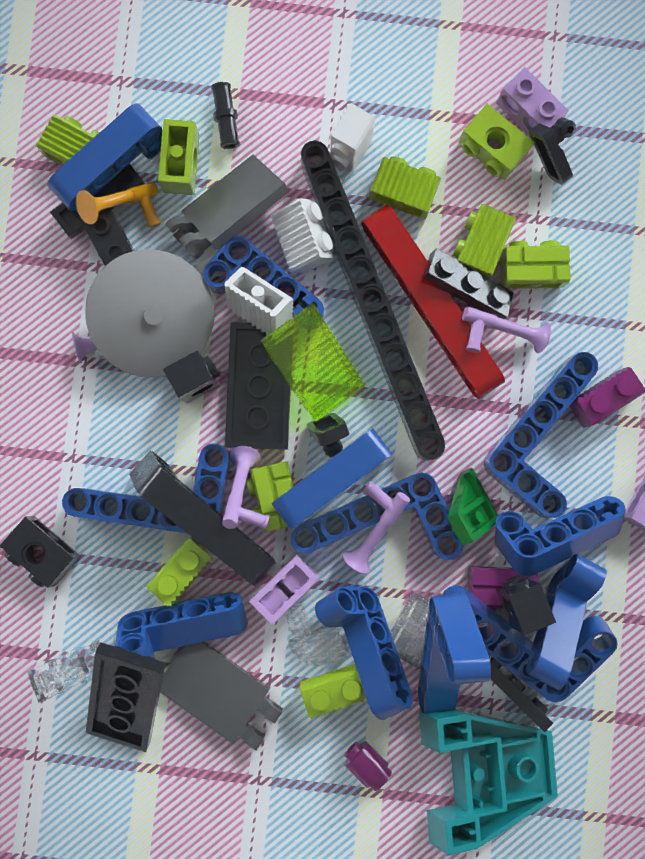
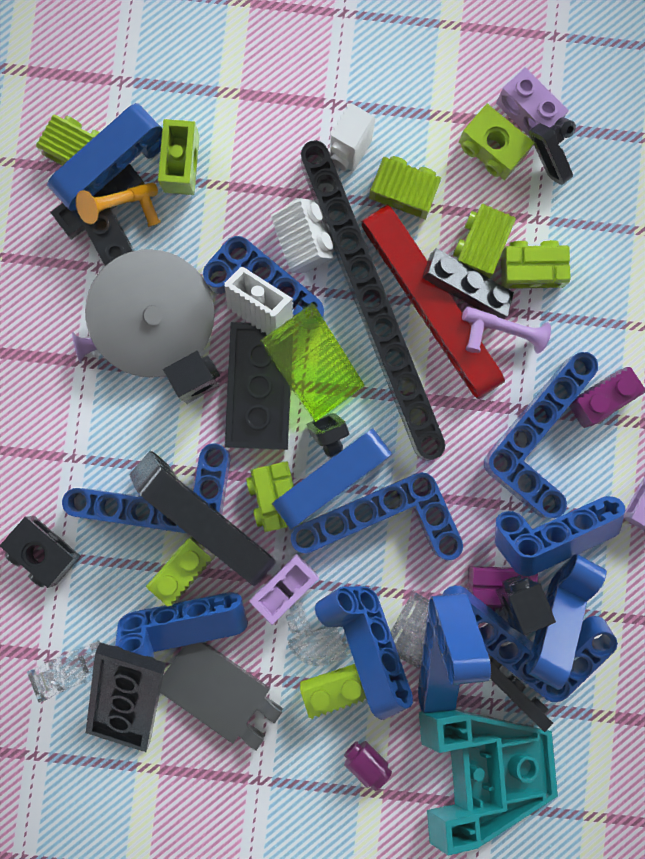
dark grey tile [165,154,289,259] -> none
black pin [211,82,240,149] -> none
lavender piece [222,446,269,530] -> none
lavender piece [342,481,410,574] -> none
green wing [447,467,498,546] -> none

